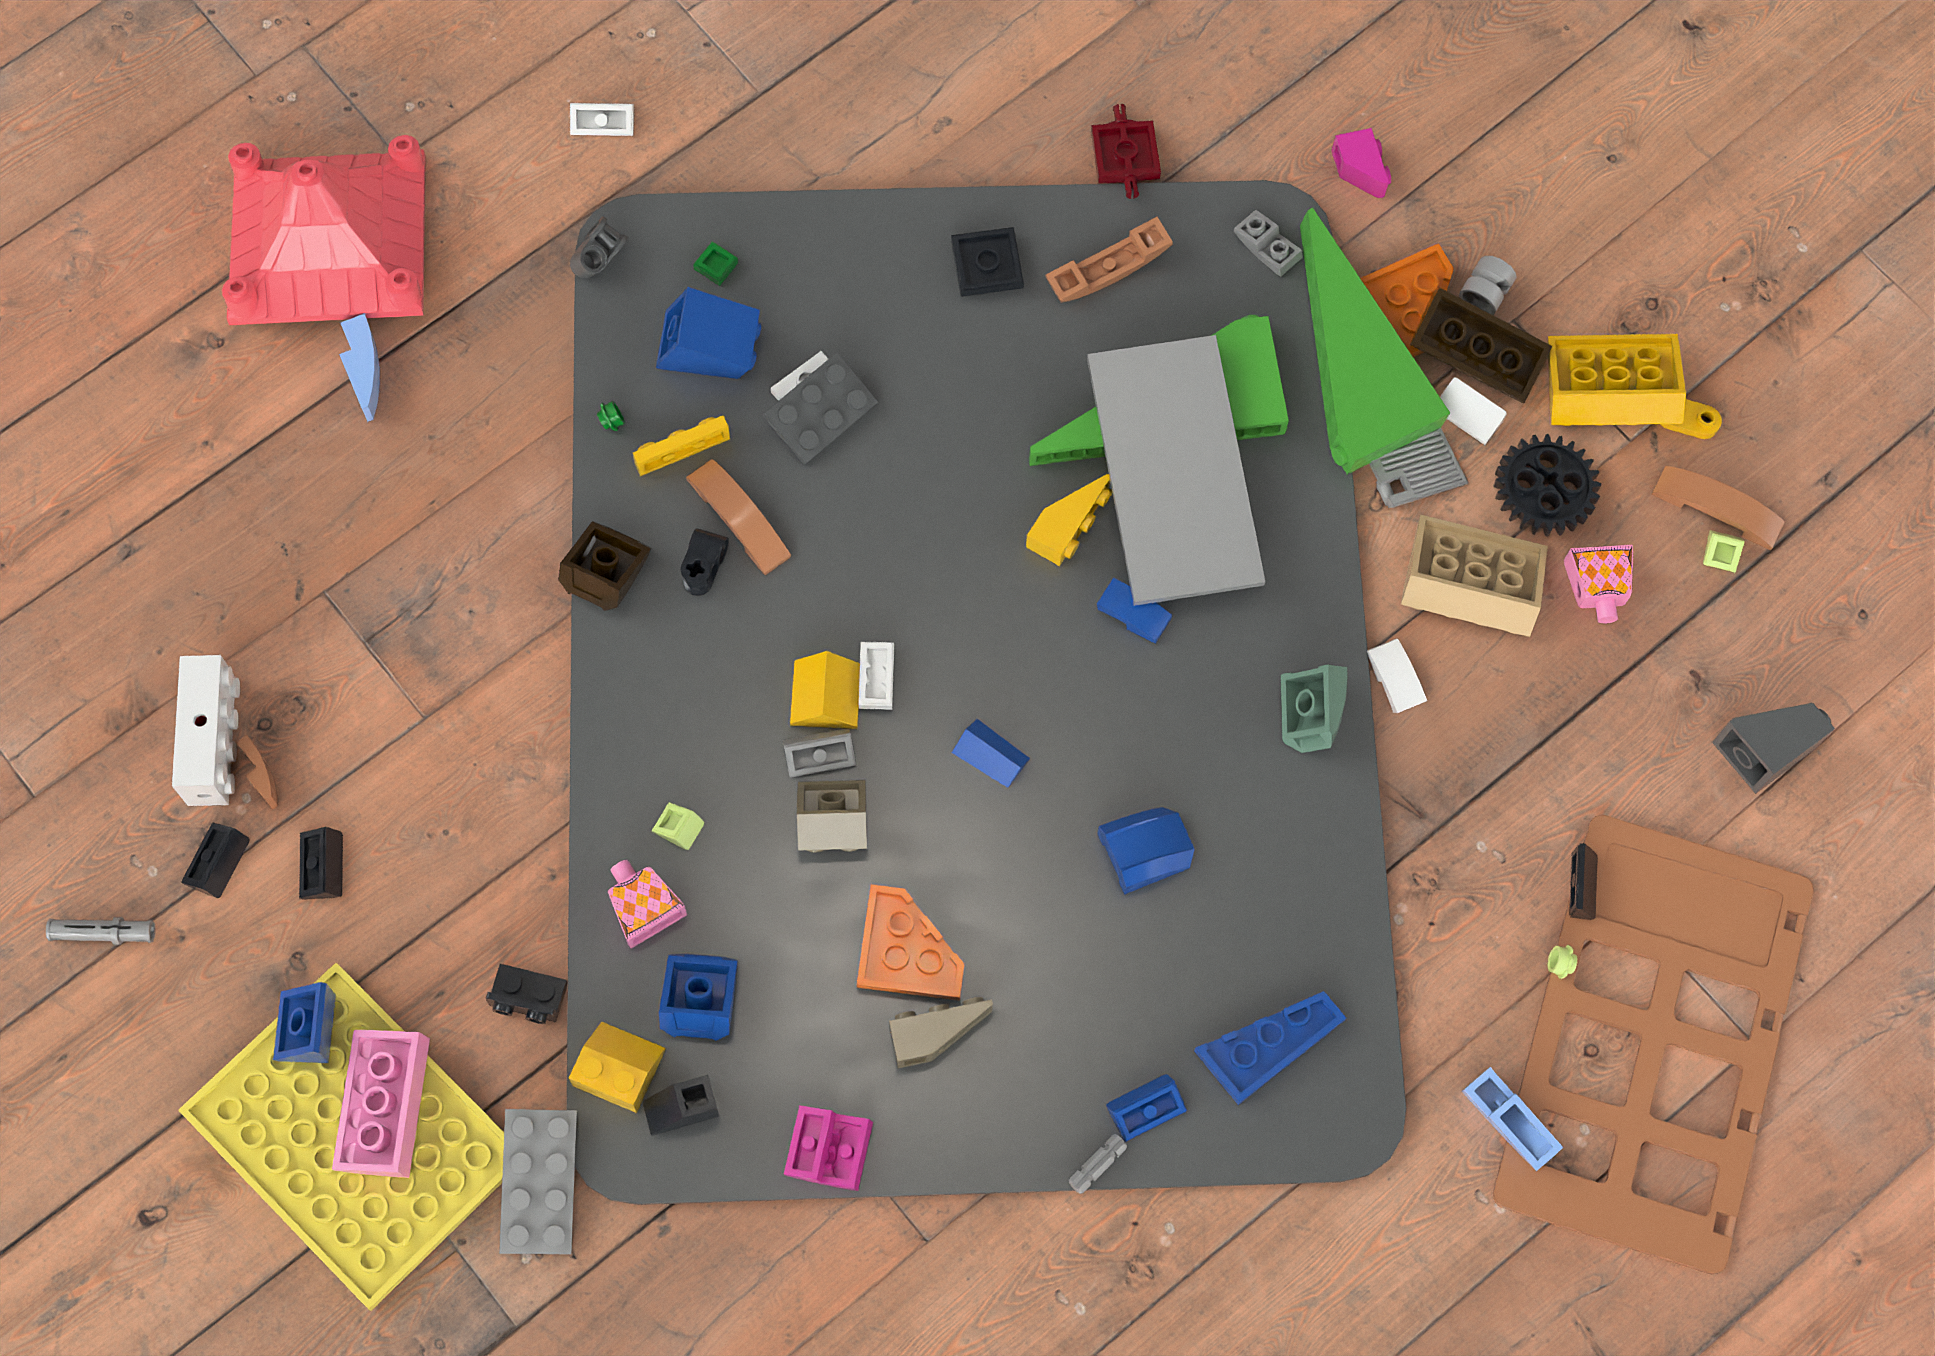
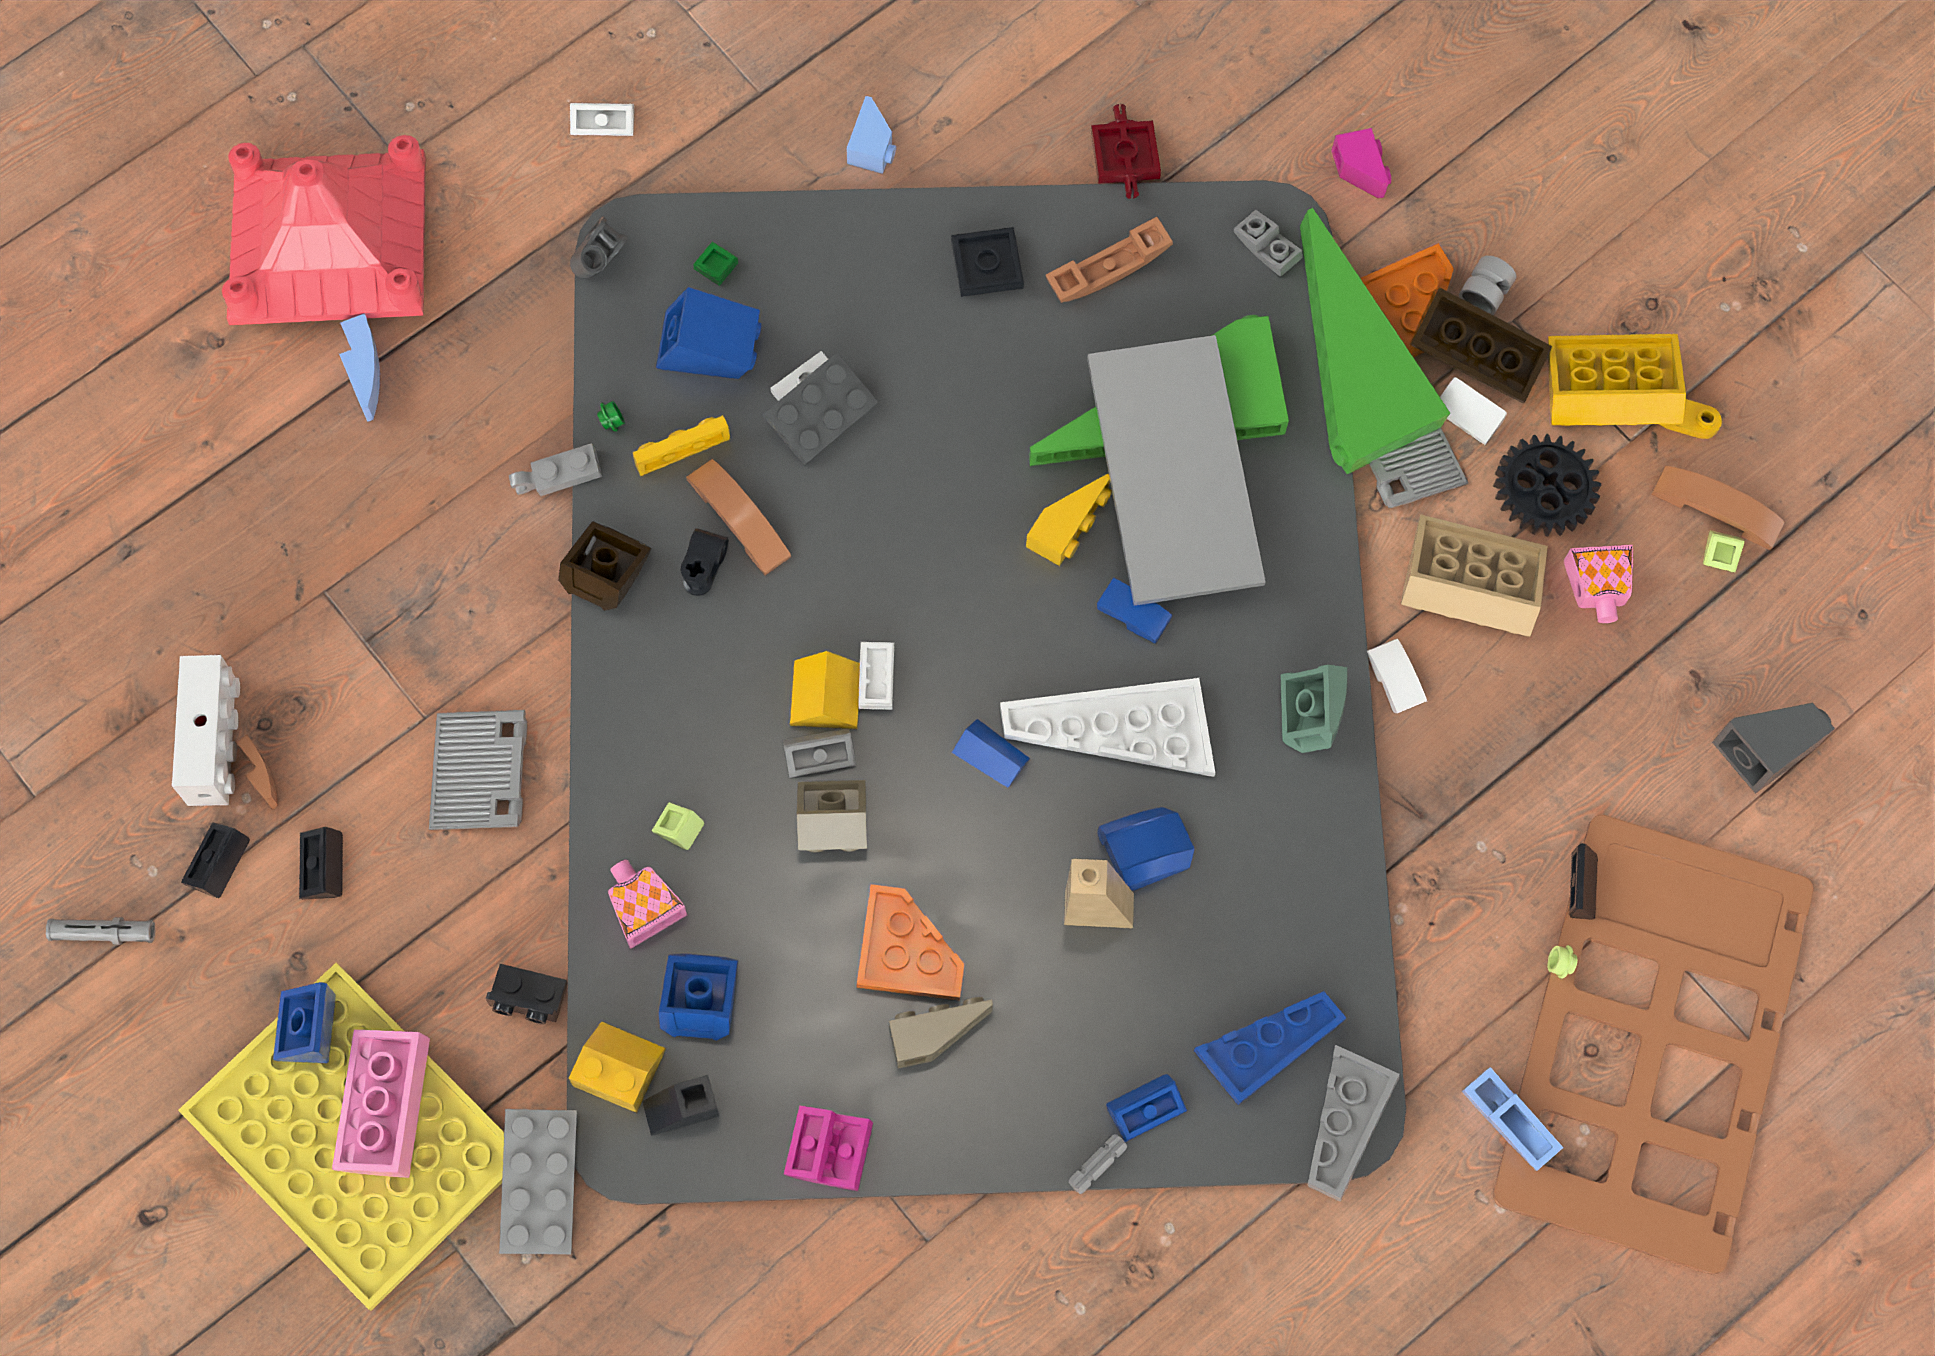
none -> light grey window [429,710,527,830]
none -> light grey plate [509,443,602,496]
none -> light blue slope [847,96,896,174]
none -> white wing [1000,678,1215,777]
none -> tan slope [1064,859,1134,928]
none -> light grey wing [1308,1045,1400,1202]

